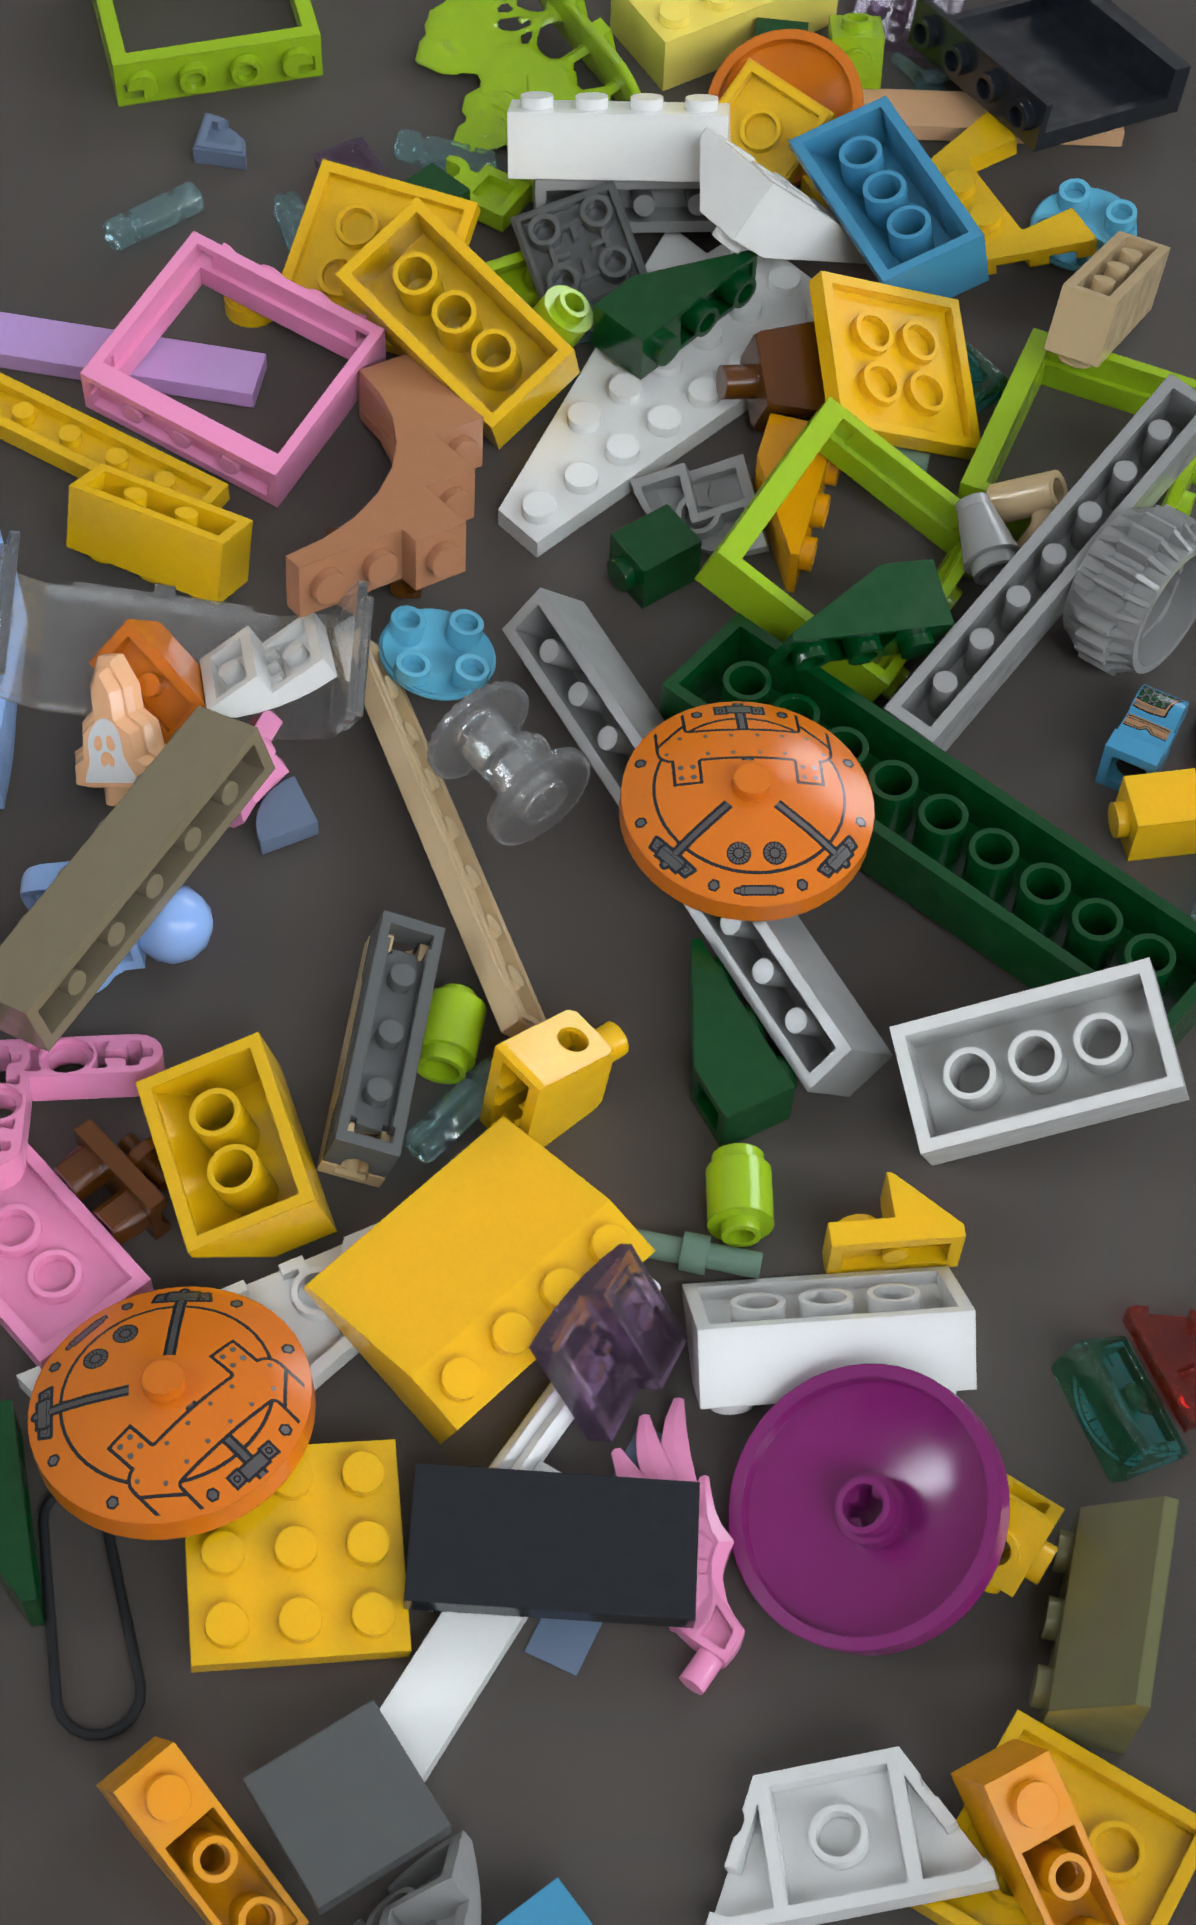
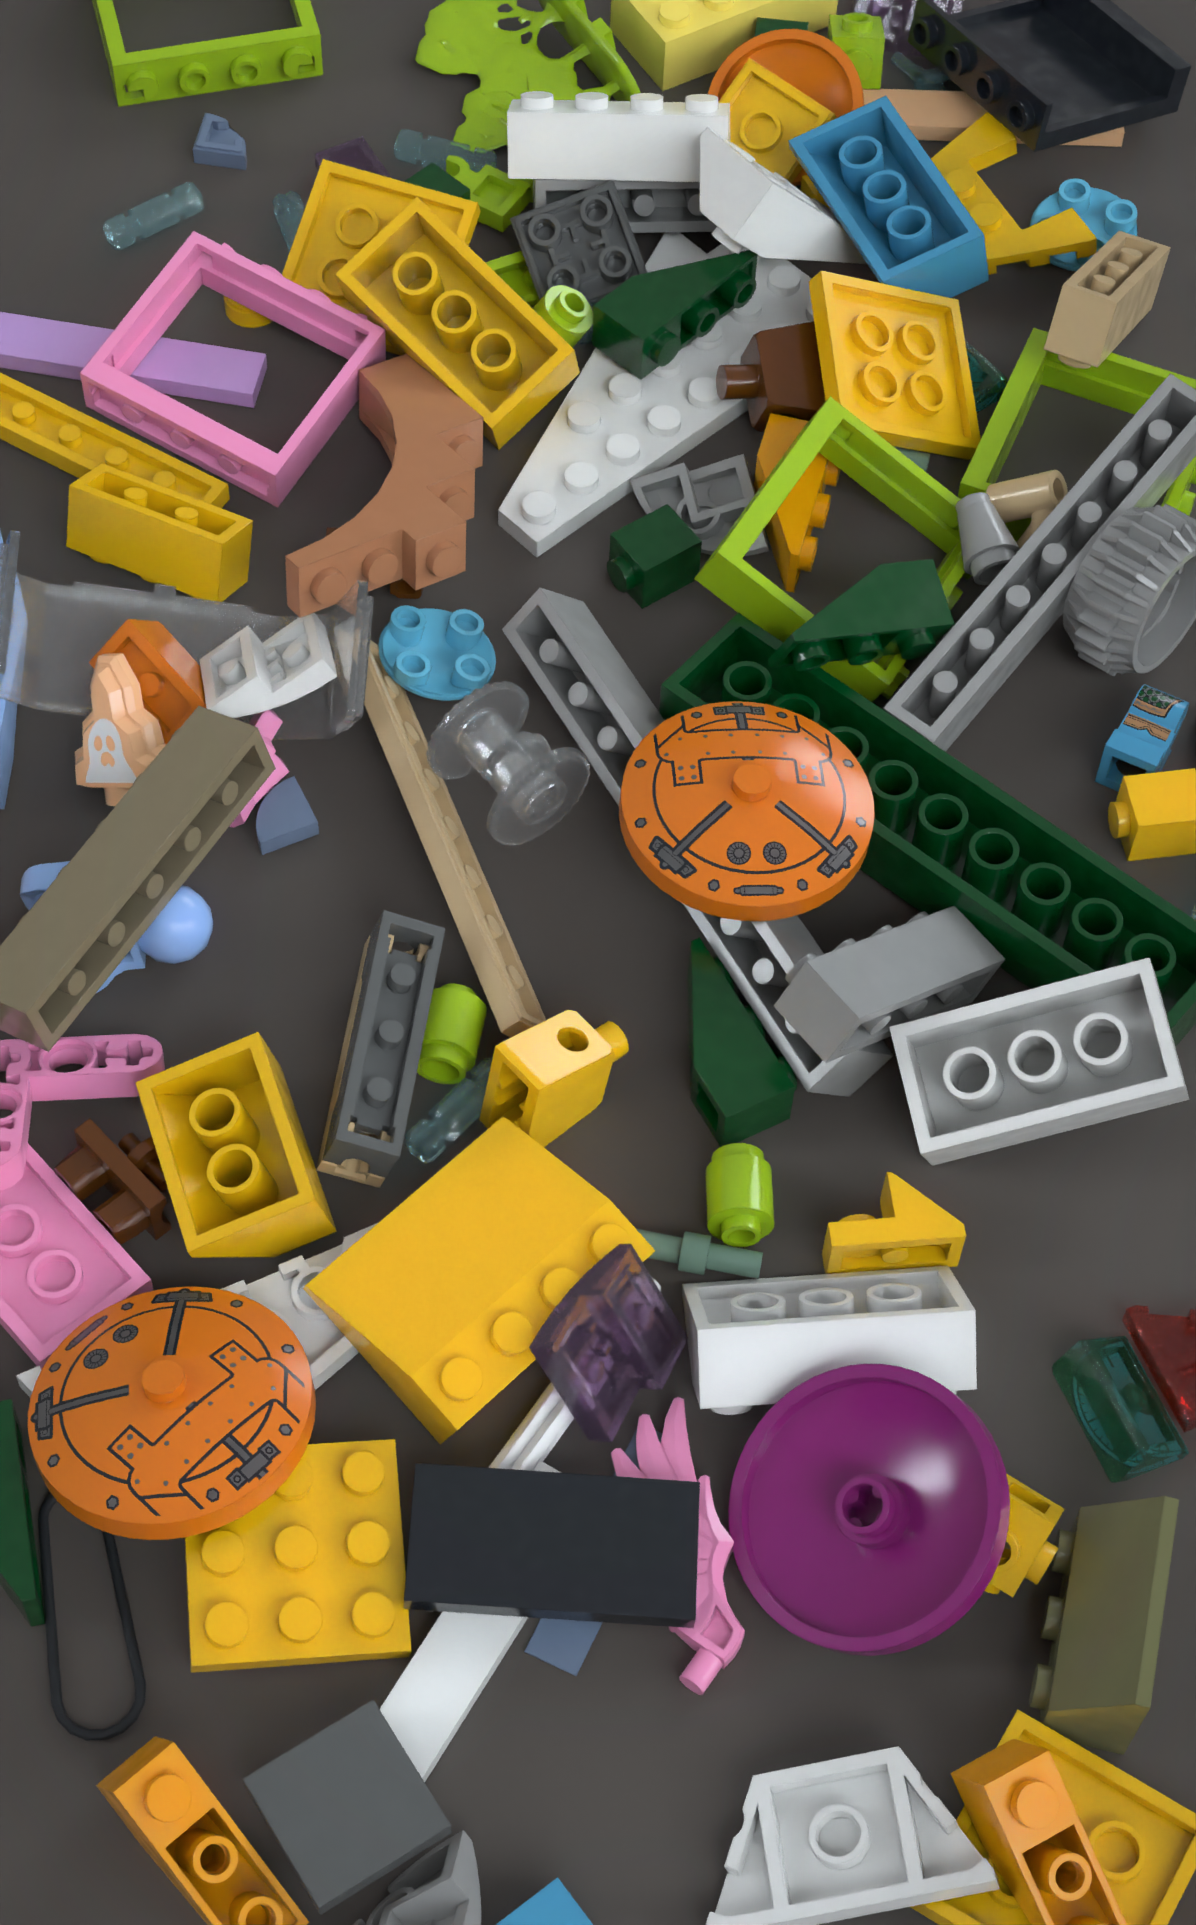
none -> light grey brick [774,906,1005,1063]

